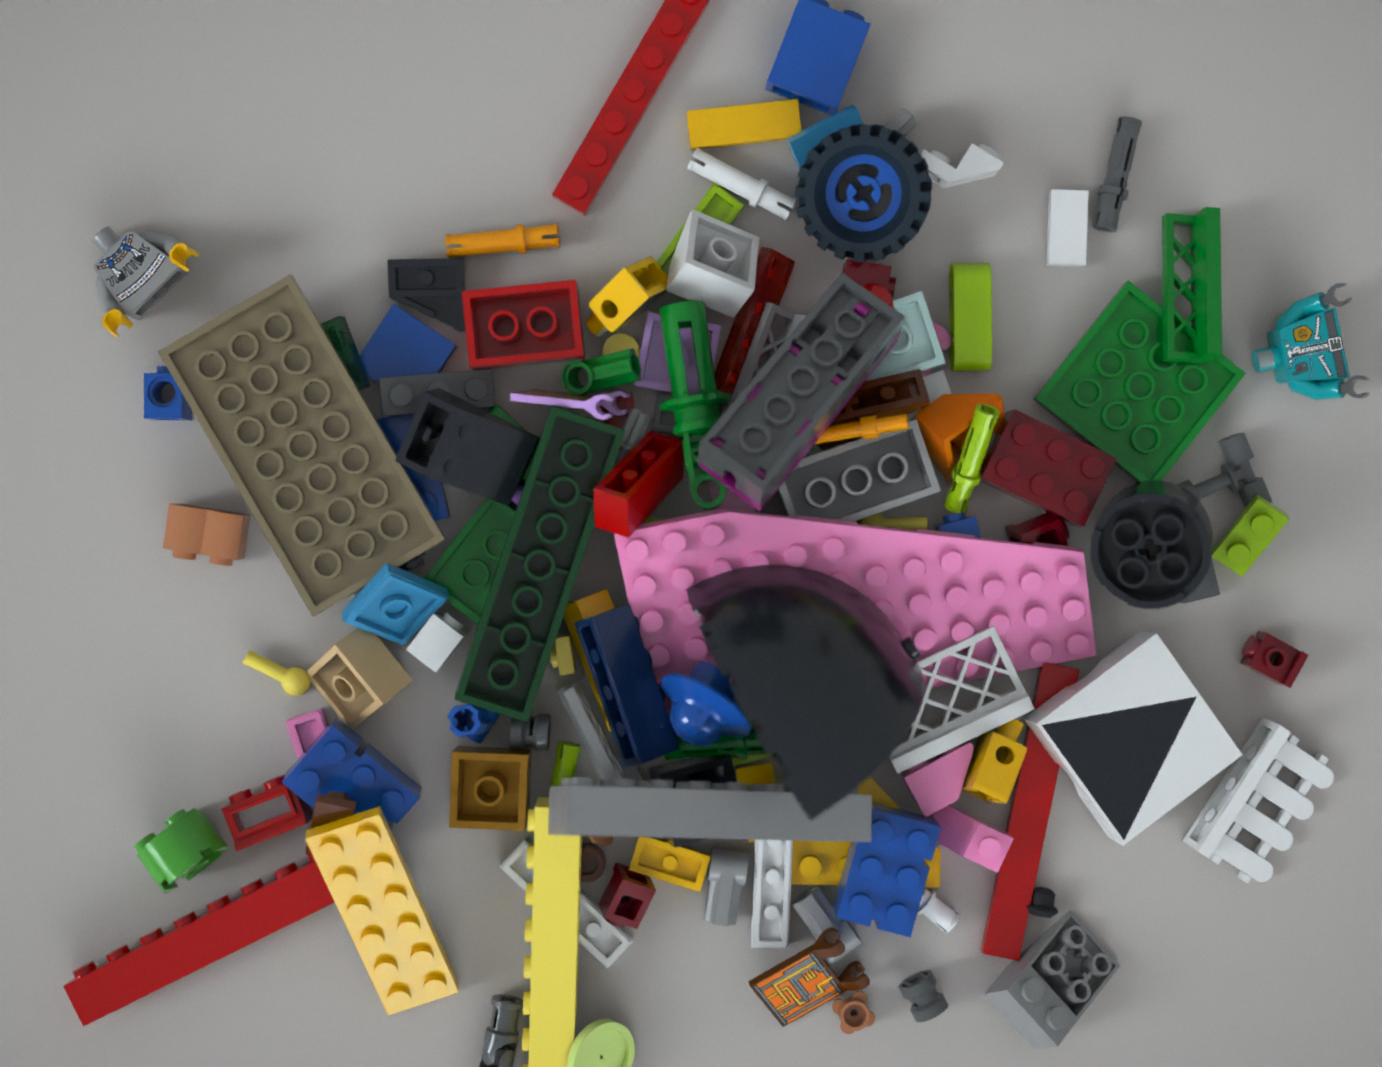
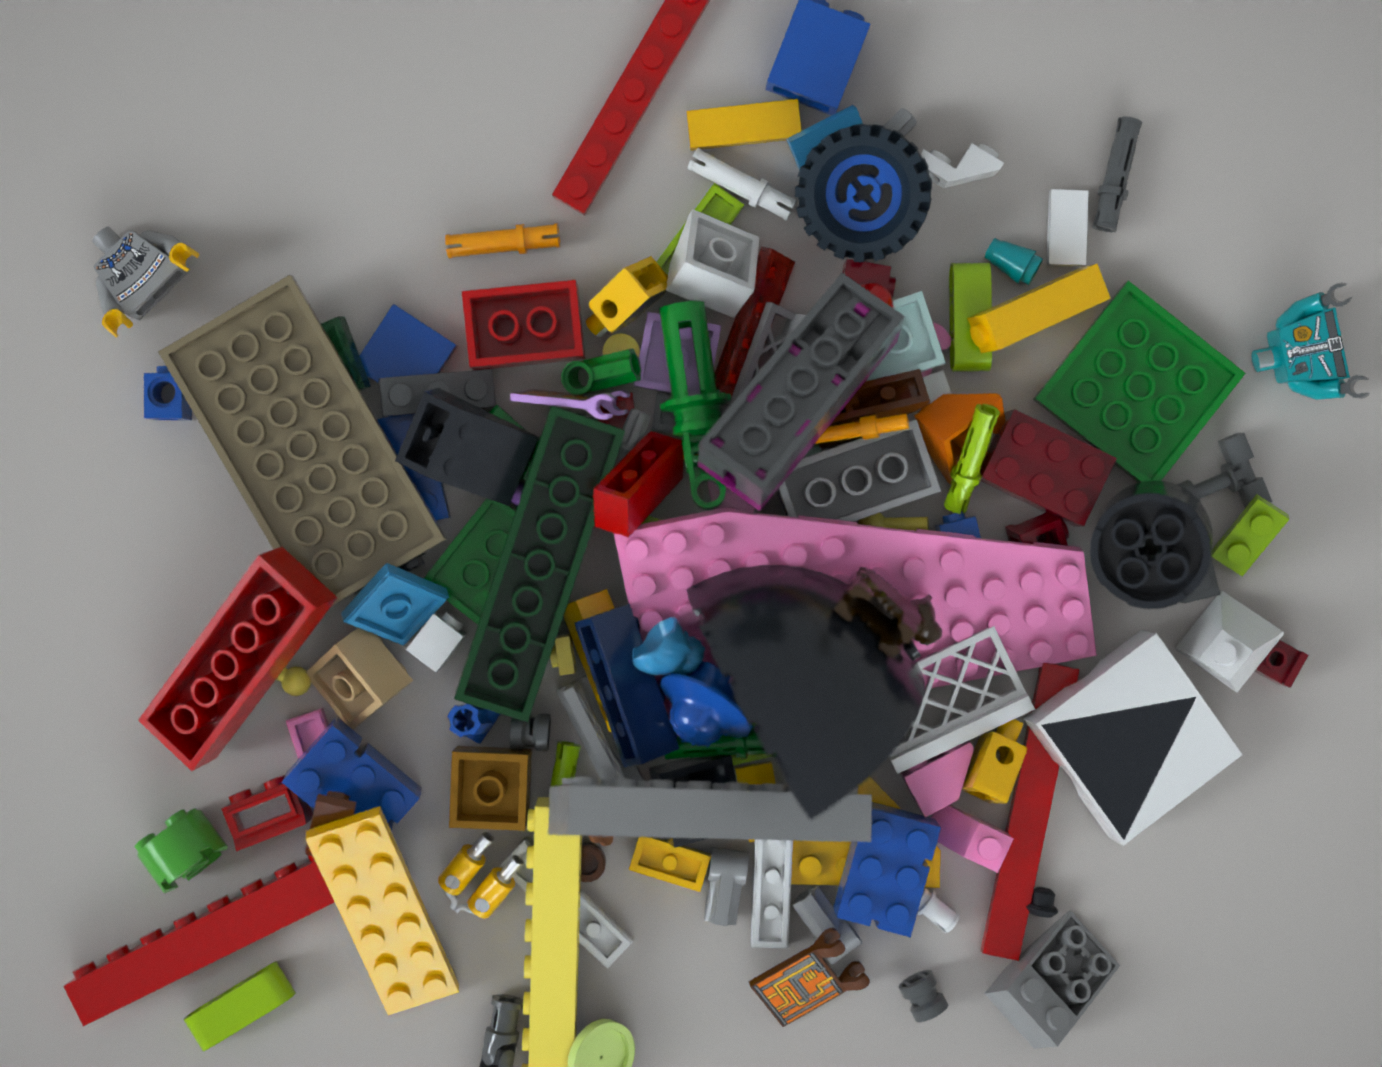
nougat brick [163,503,251,566] -> none
black wing [387,258,466,331] -> none
dark red brick [599,862,656,929] -> none
nougat plate [832,991,875,1034] -> none
green fence [1162,207,1222,364] -> none
white fence [1182,717,1334,884] -> none
none -> red brick [138,547,338,771]
none -> lime beam [183,961,296,1051]
none -> yellow piece [438,832,524,919]
none -> dark azure hair [633,616,705,676]
none -> dark brown animal [834,567,942,659]
none -> yellow brick [967,264,1111,353]
none -> teal cone [984,238,1043,285]
none -> white slope [1175,590,1284,692]

